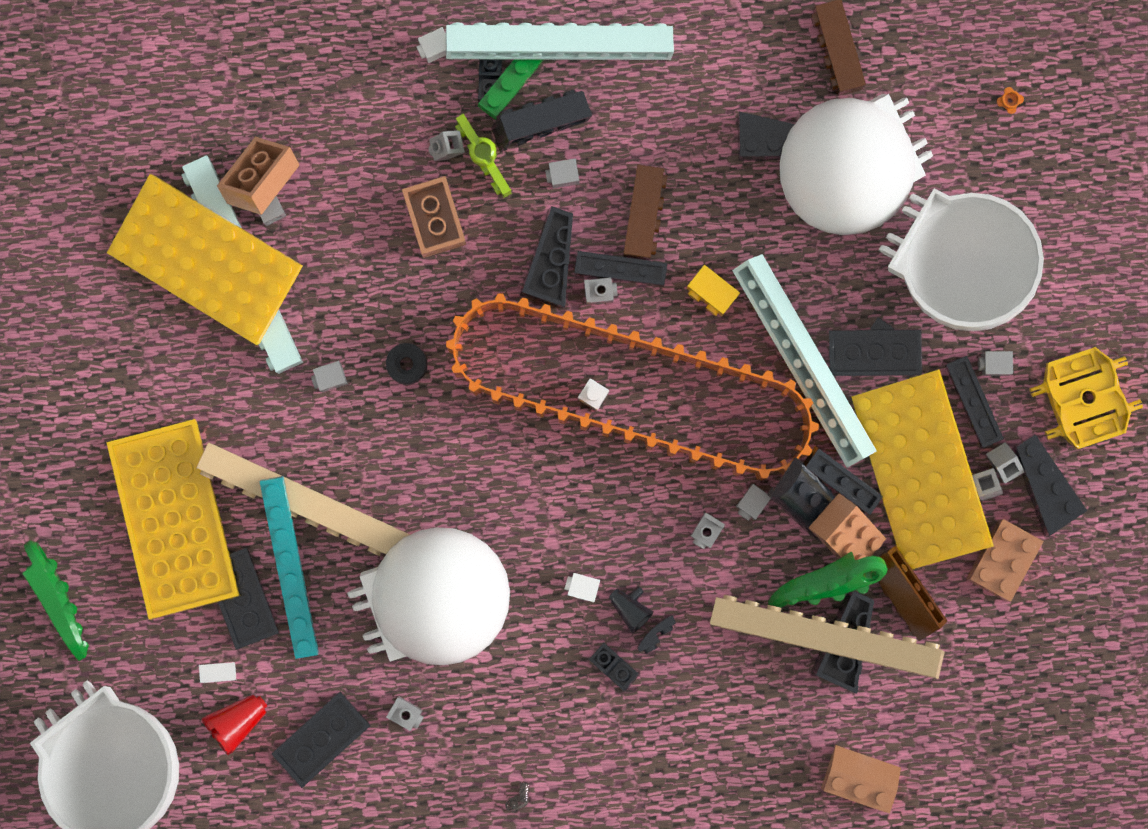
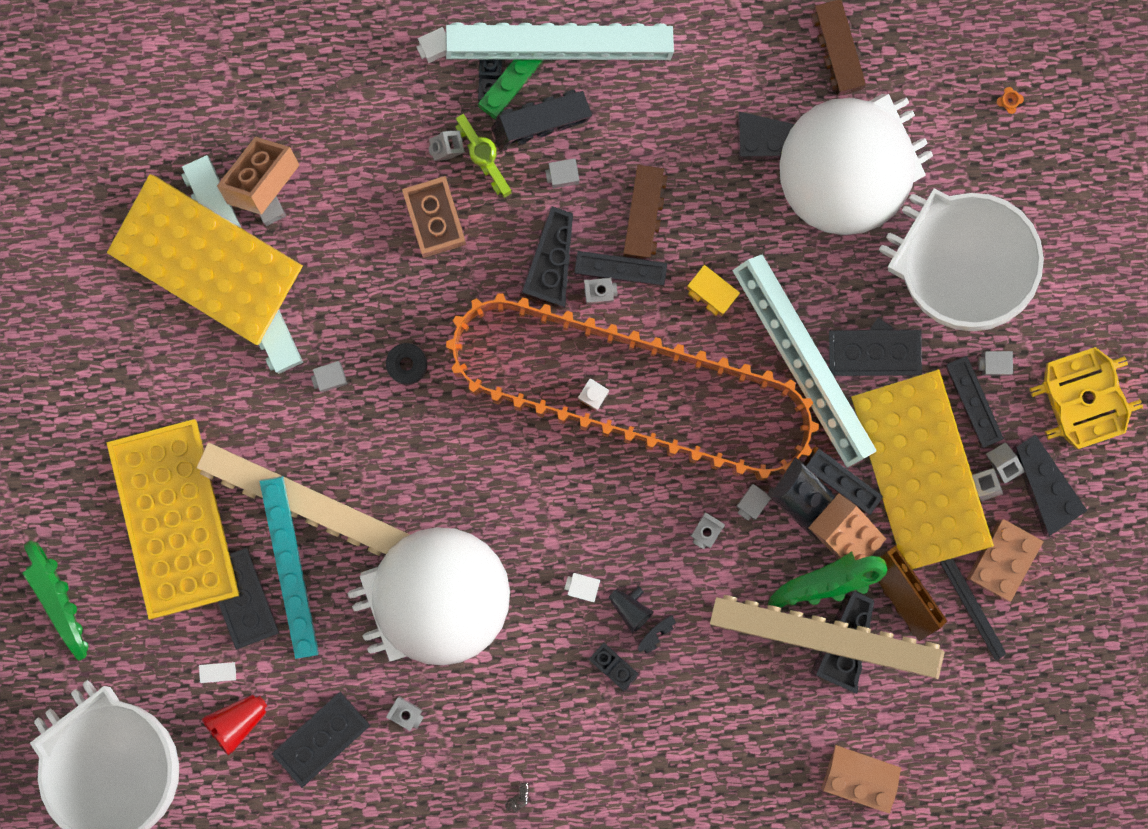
none -> black axle [940,558,1006,660]

